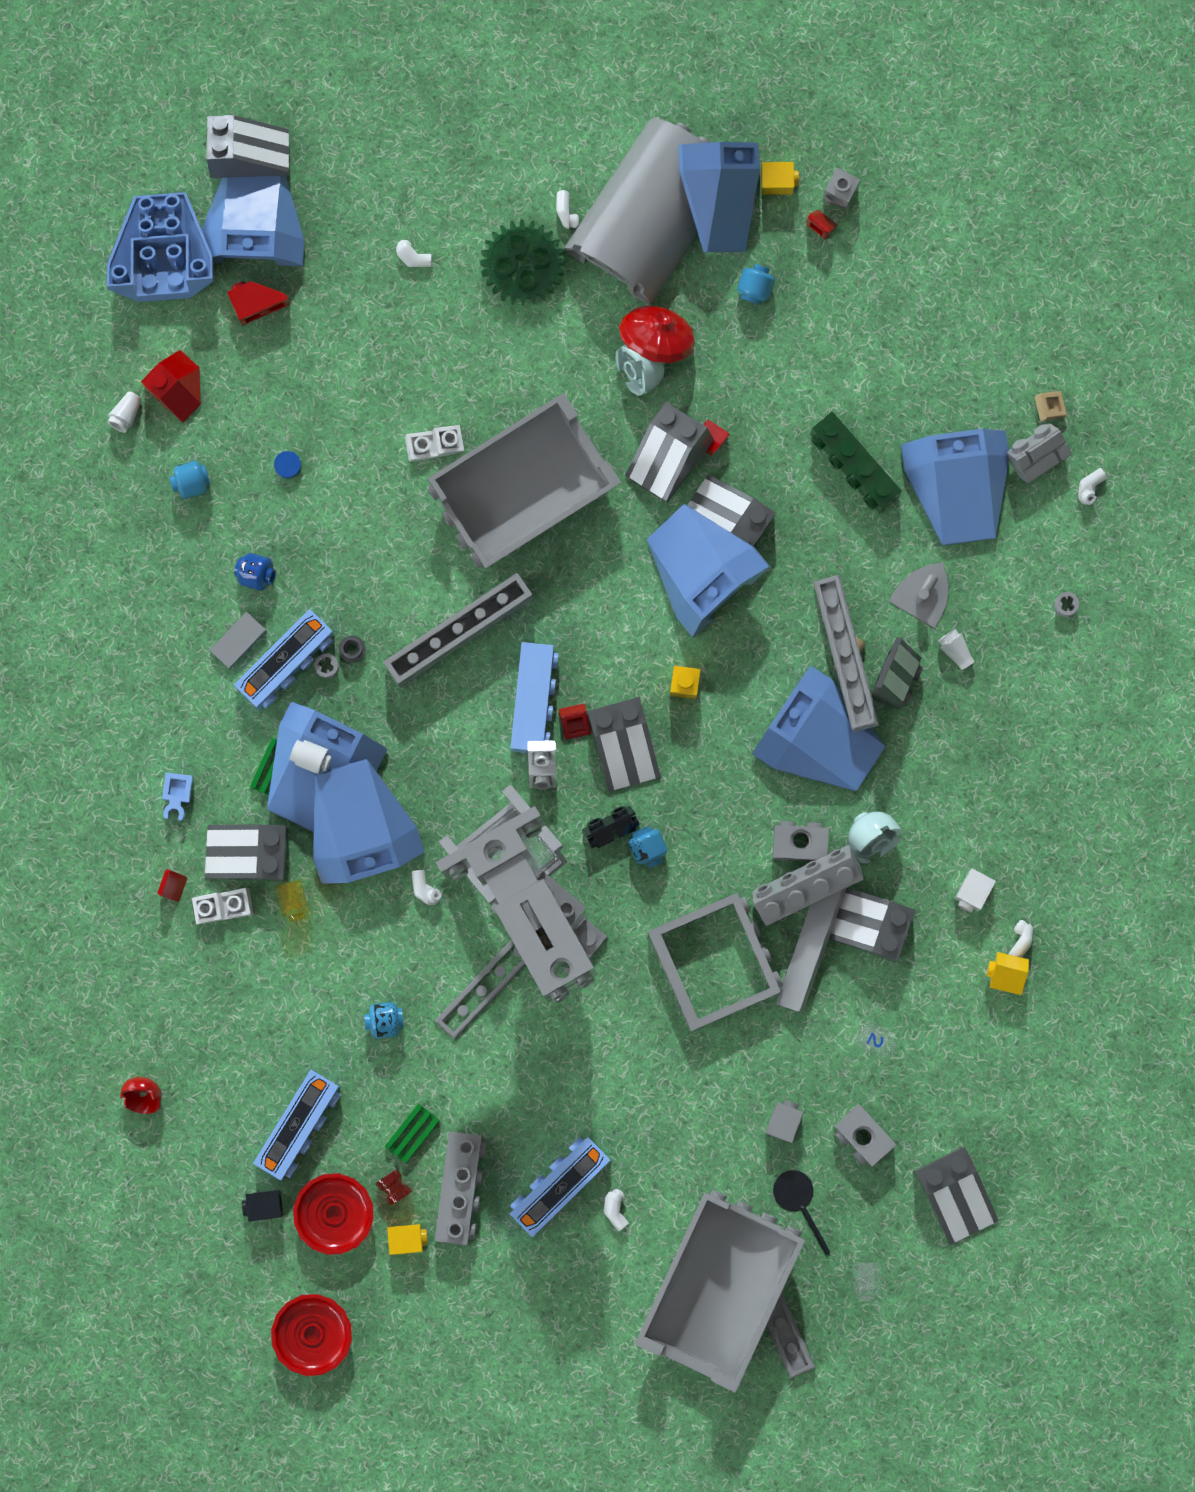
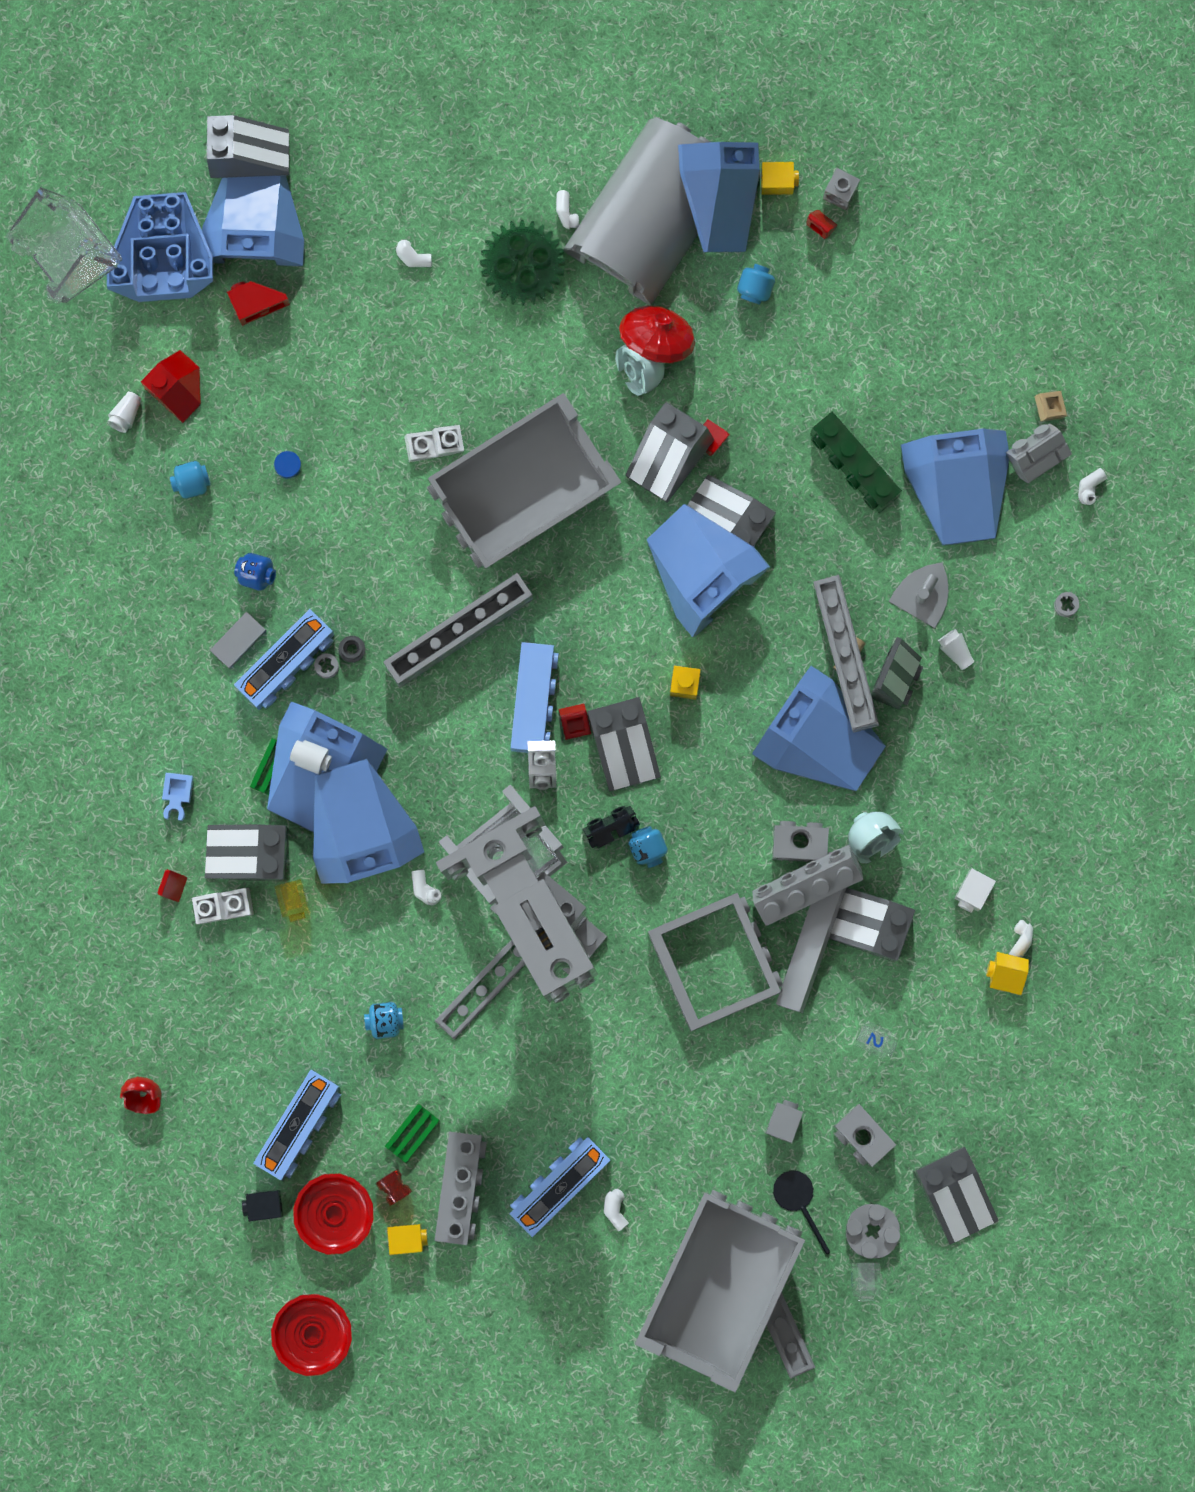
none -> clear windscreen [6,187,122,304]
none -> light grey plate [845,1204,900,1258]

